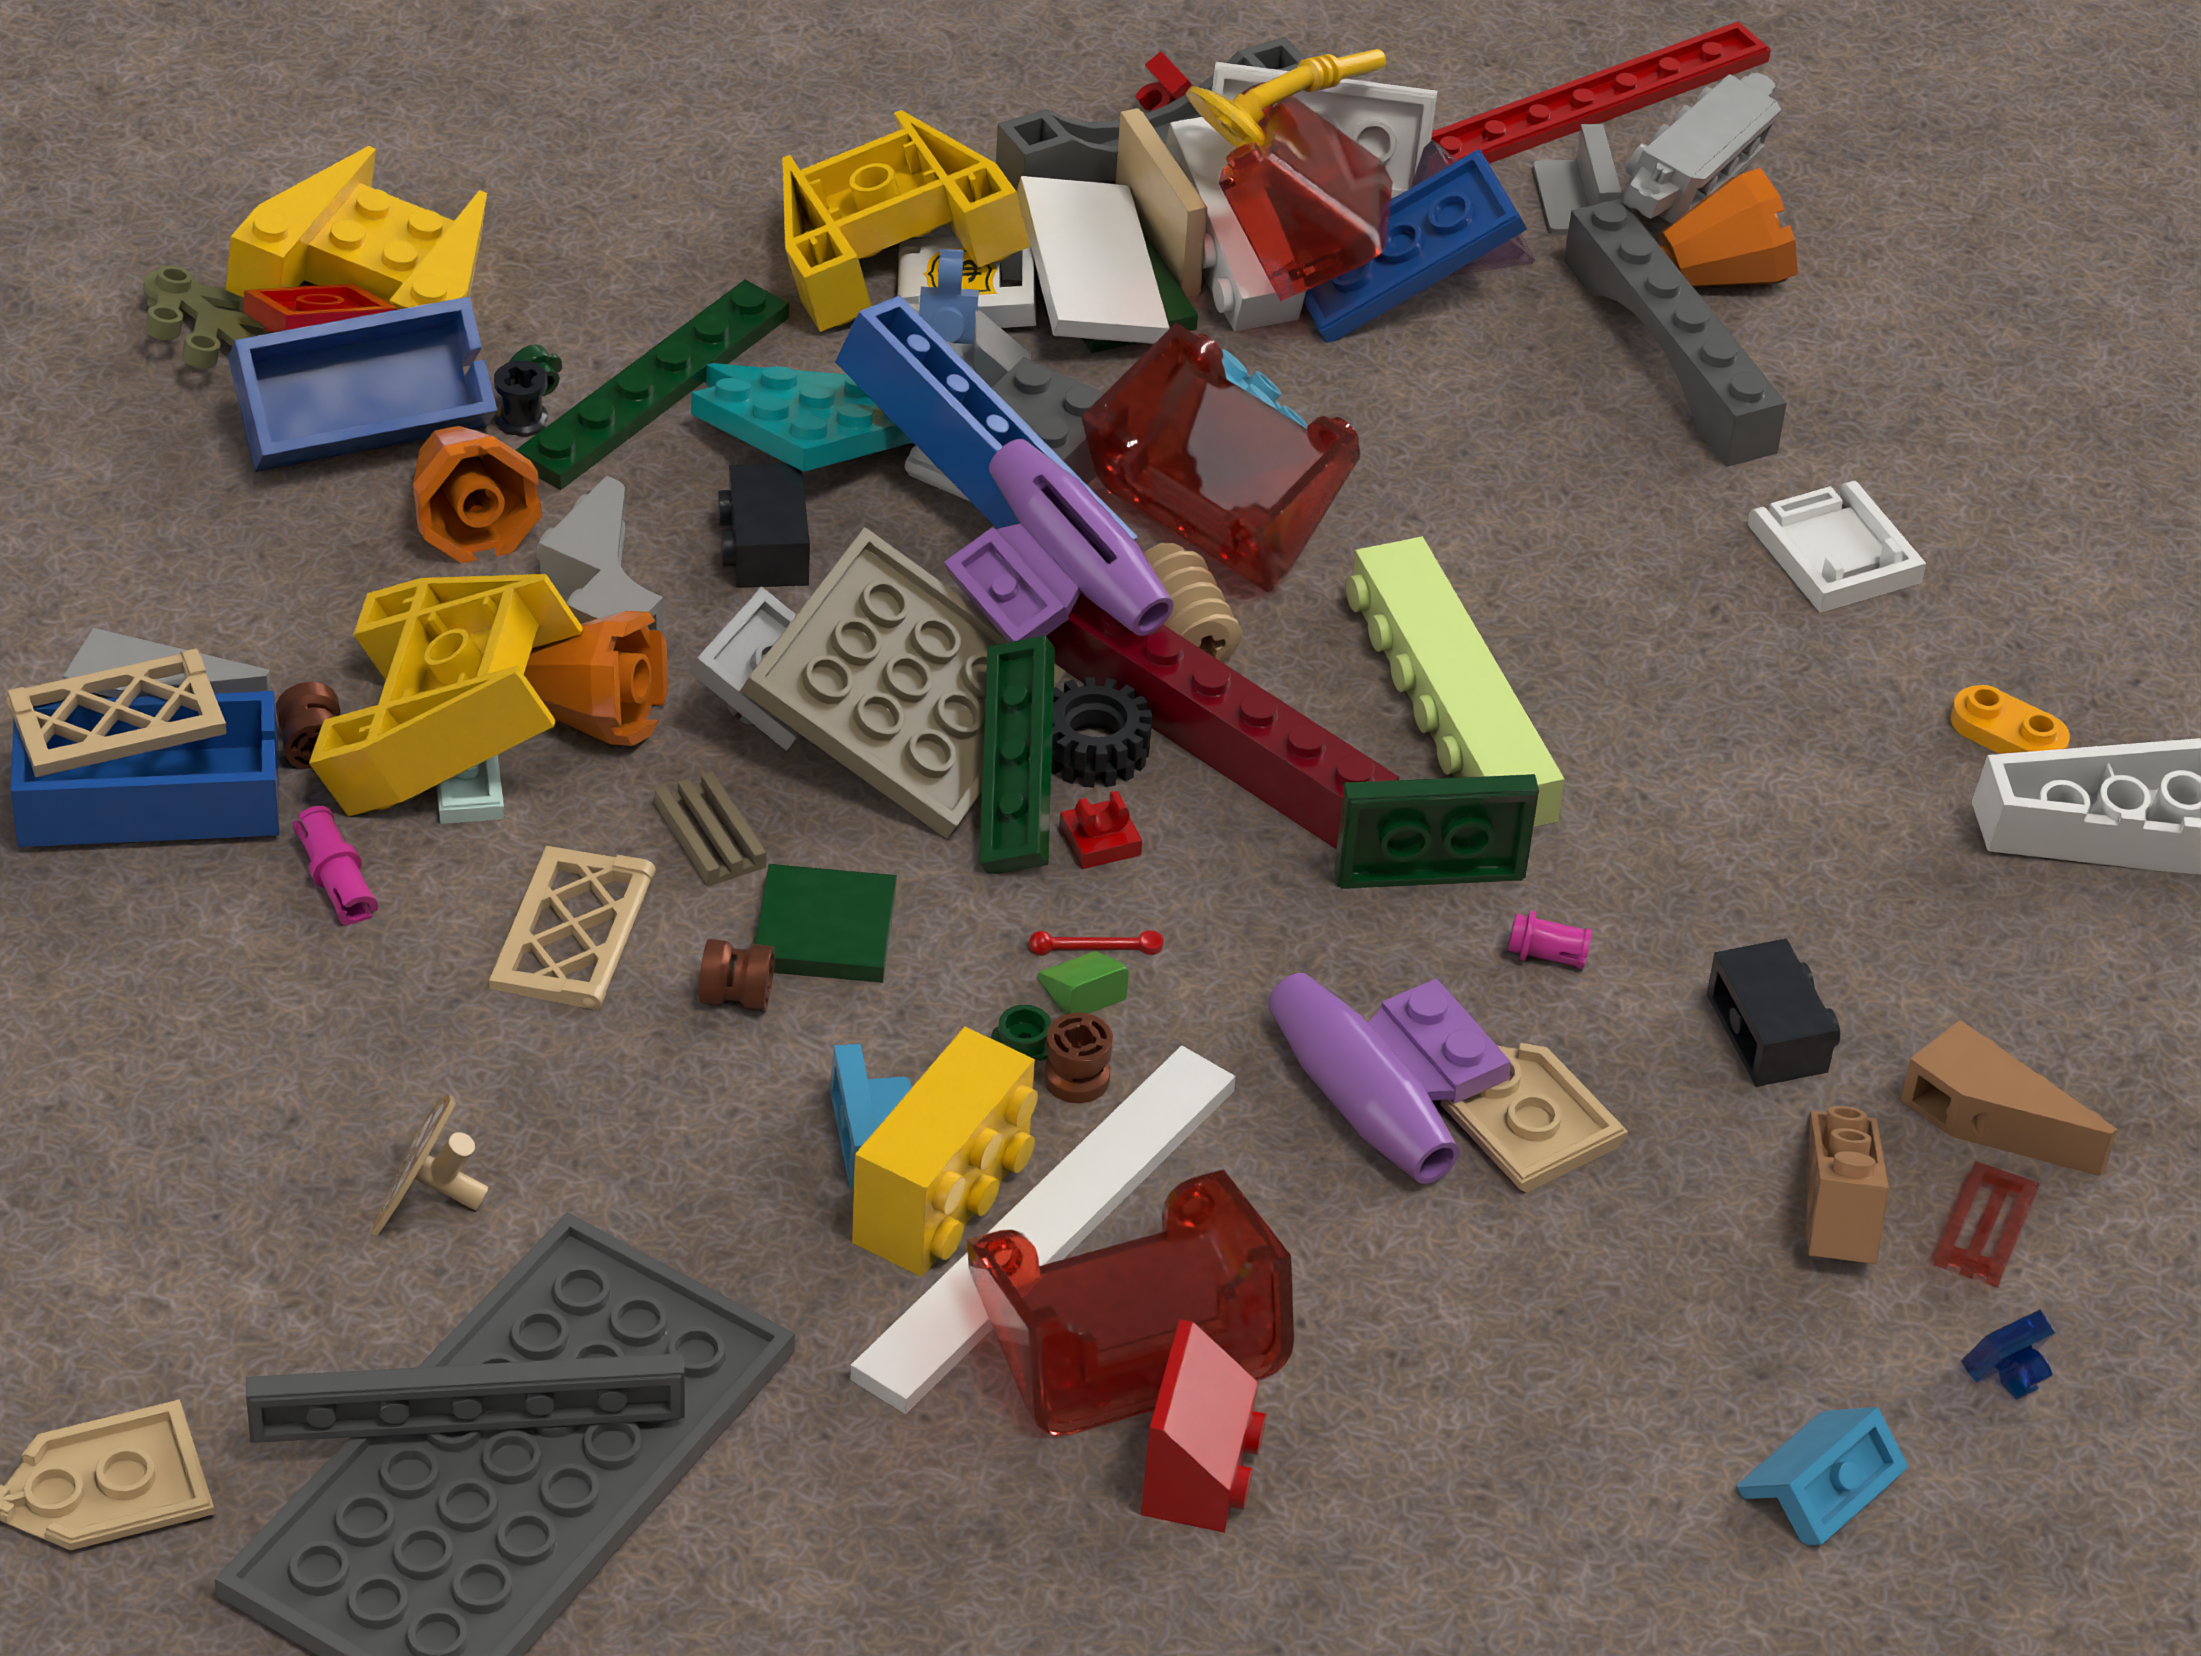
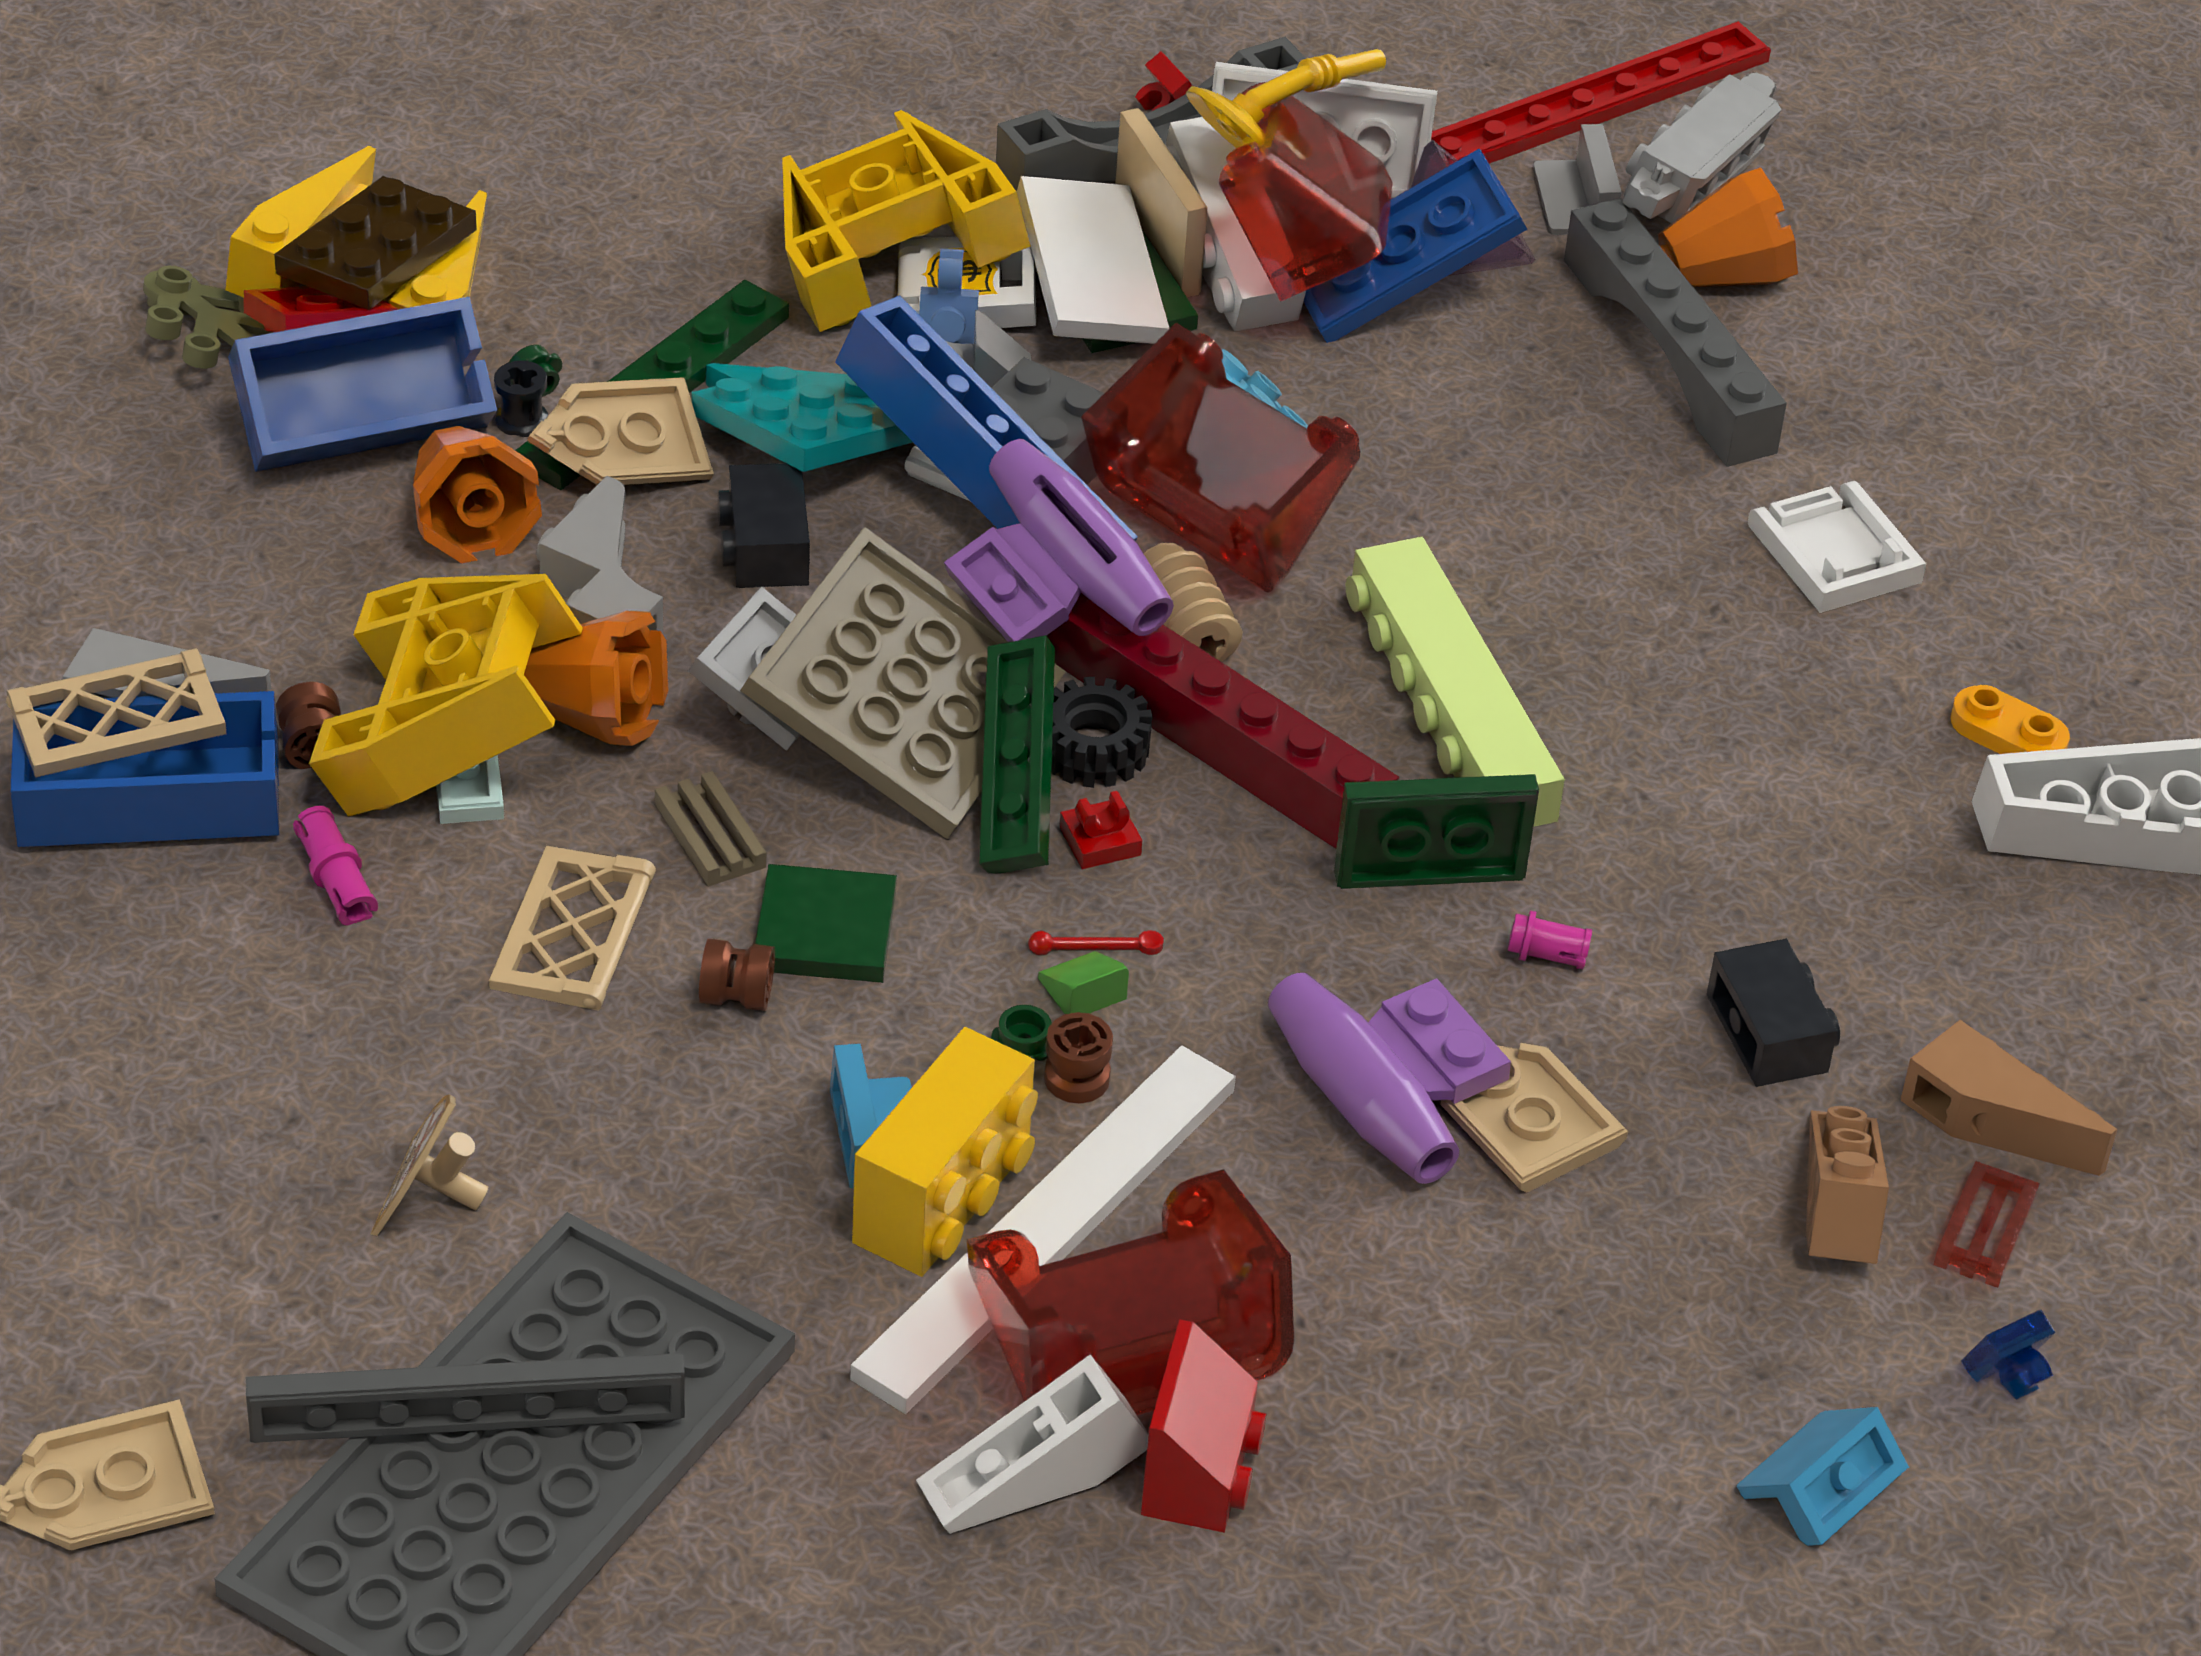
none -> dark brown plate [274,176,477,310]
none -> tan tile [528,378,714,485]
none -> white slope [916,1355,1149,1534]

